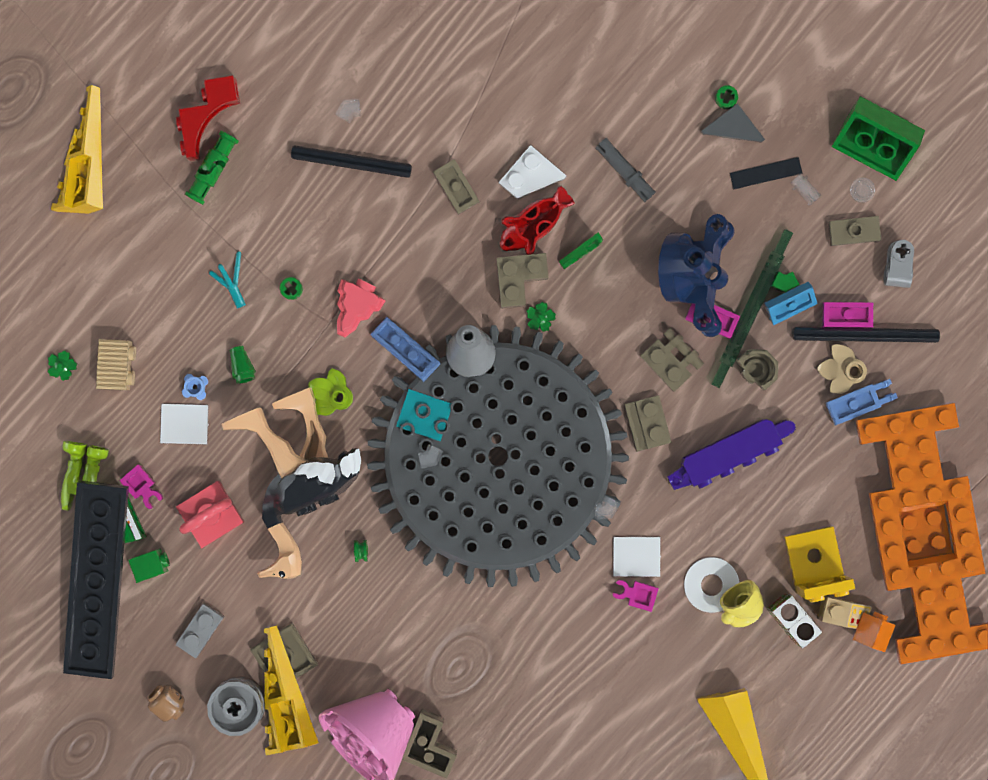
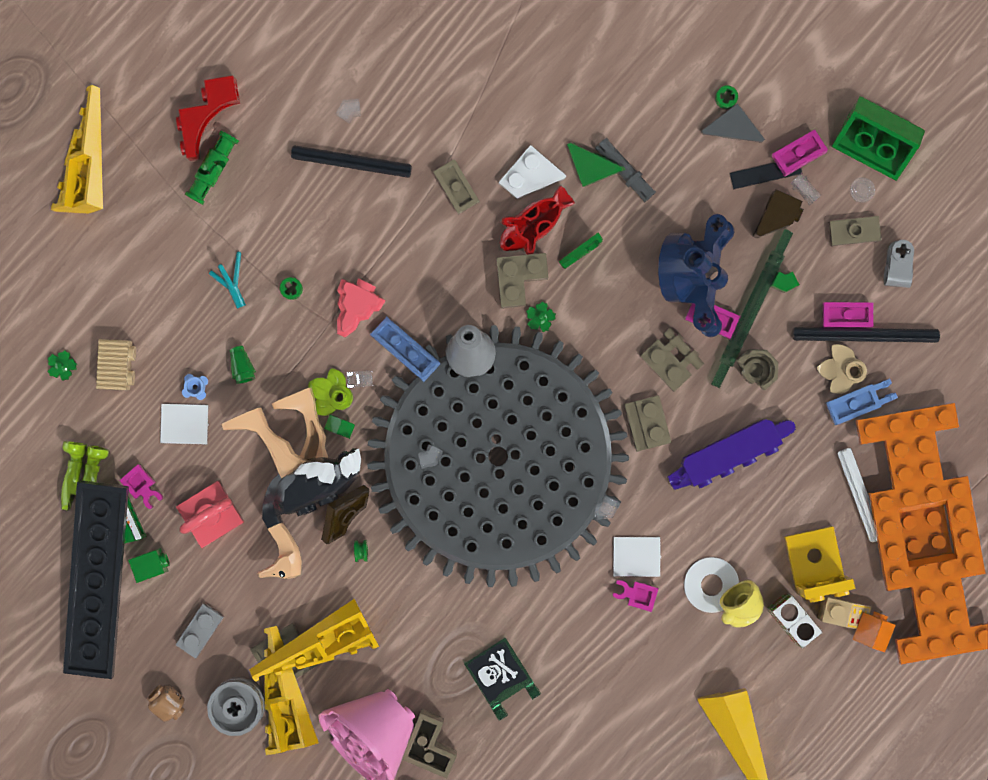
teal window [396,389,452,442] -> none
dark azure plate [764,281,818,325] -> none
none -> yellow wedge [249,599,379,681]
none -> dark brown tile [321,485,370,544]
none -> green piece [324,415,355,439]
none -> clear piece [347,371,373,388]
none -> flag [464,637,541,721]
none -> green tile [567,143,625,187]
none -> dark brown slope [753,189,804,238]
none -> dark pink plate [772,130,828,177]
none -> white axle [837,448,877,542]

